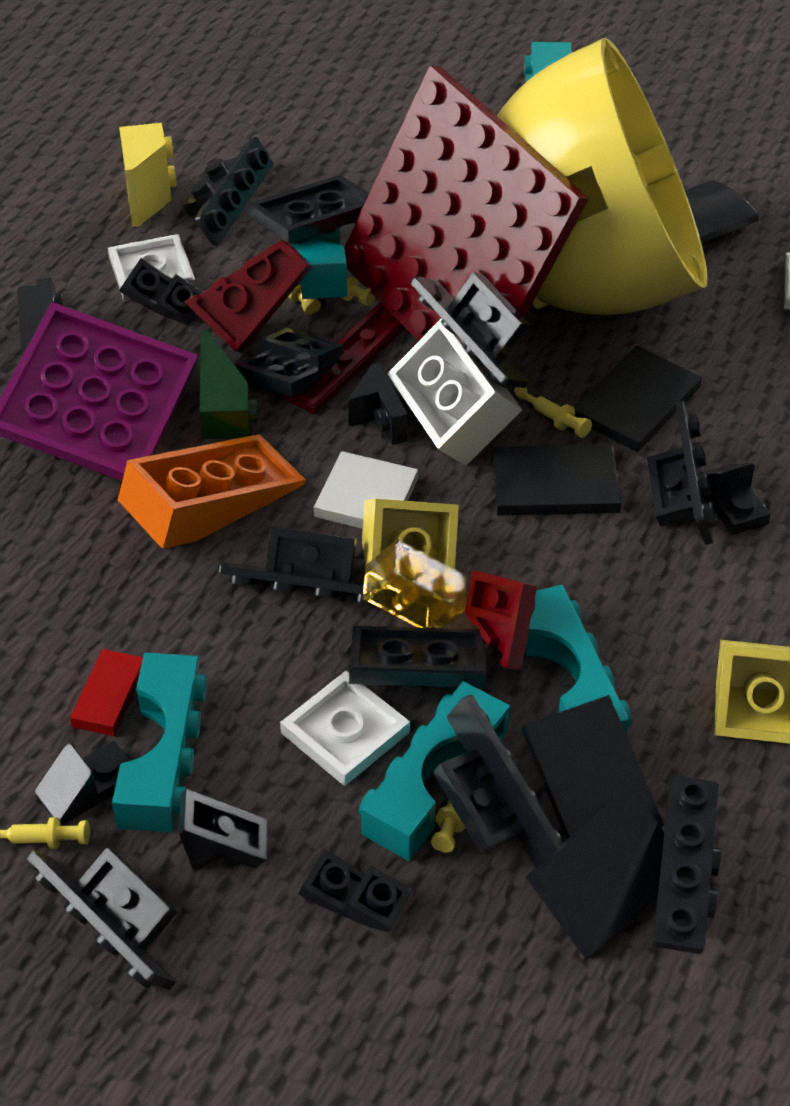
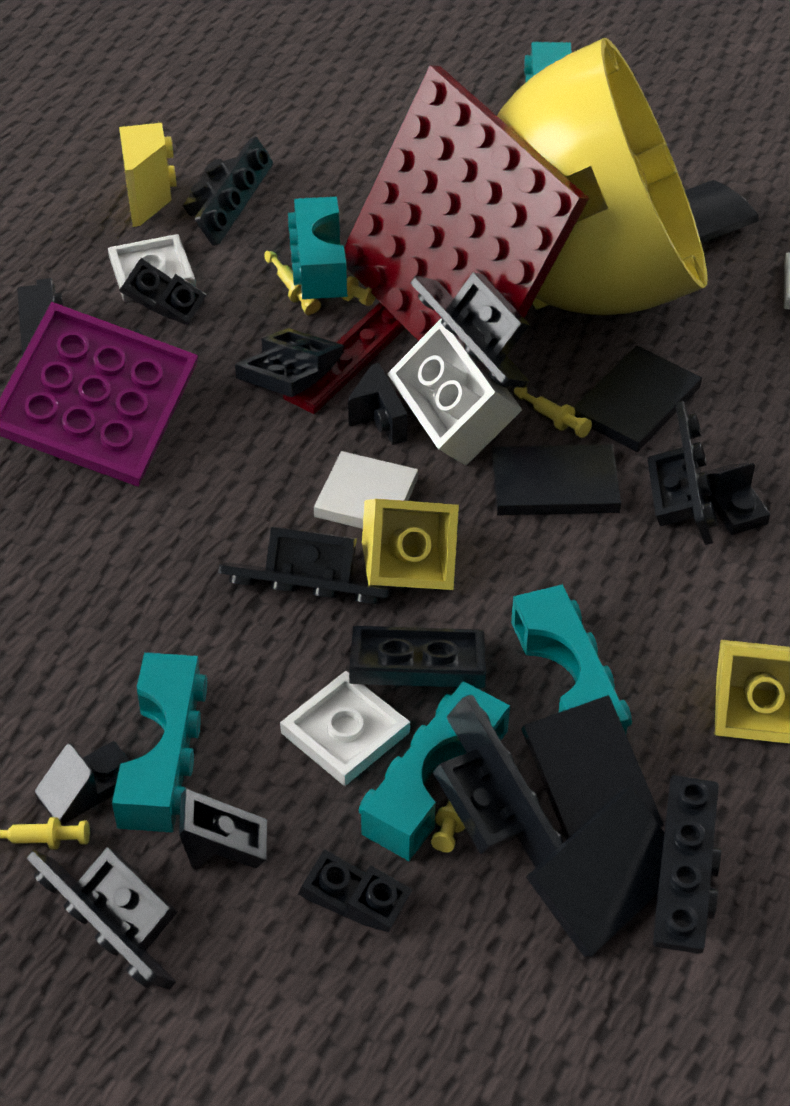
red tile [70,649,143,737] -> none
orange slope [118,434,306,549] -> none
dark red wing [184,239,313,353] -> none
dark green slope [200,331,258,439] -> none
black plate [248,175,369,244] -> none
clear yellow brick [363,539,467,628] -> none
dark red wing [465,570,538,670] -> none

